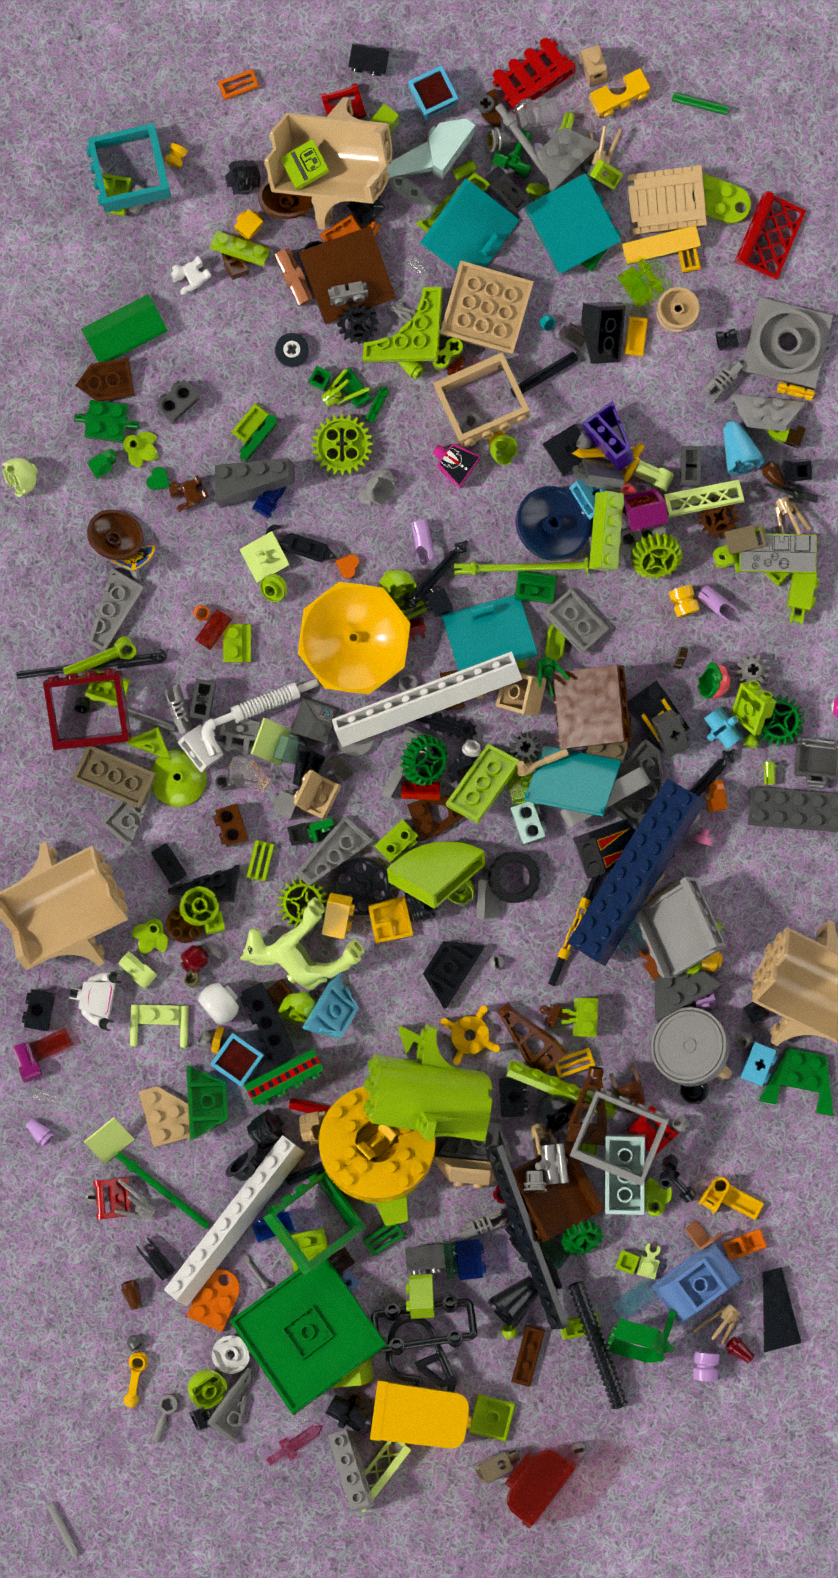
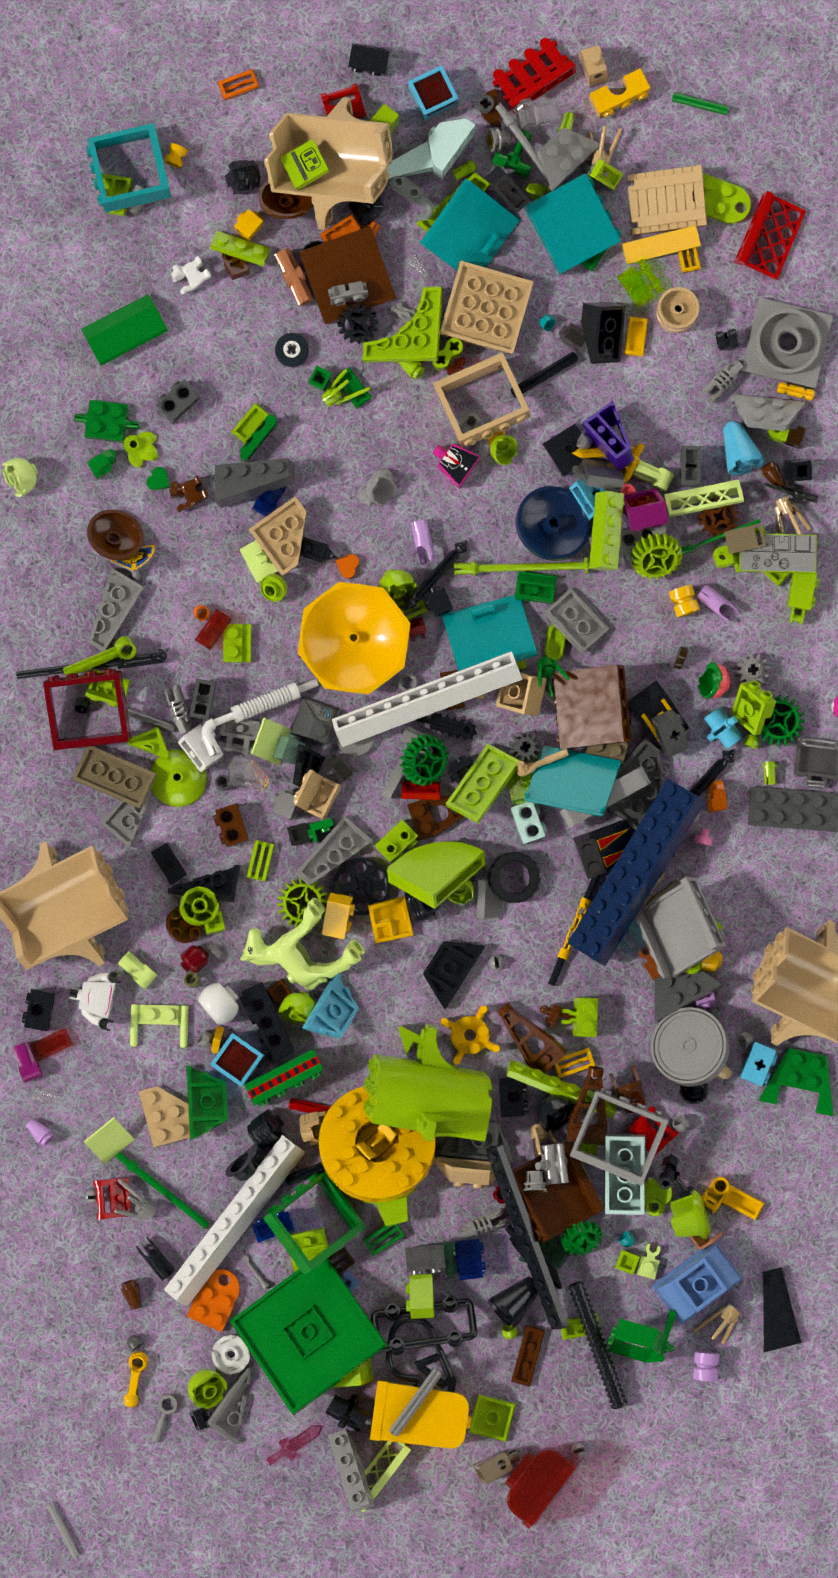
reddish brown tile [75,358,135,402] -> none
lime plate [131,918,168,954] -> none
lime gear [311,414,373,476] -> none
green axle [366,386,389,423] -> none
white plate [462,740,481,757] -> none
clear light blue plate [611,1281,654,1319] -> none
orange slope [723,1228,768,1261] -> none
dark red cone [725,1336,754,1364] -> none
black tile [743,1002,770,1024] -> none
none -> tan plate [249,496,306,577]
none -> light grey axle [389,1369,442,1437]
none -> teal hinge [618,1230,635,1247]
none -> lime piece [670,1189,711,1239]
none -> green piece [682,519,761,555]

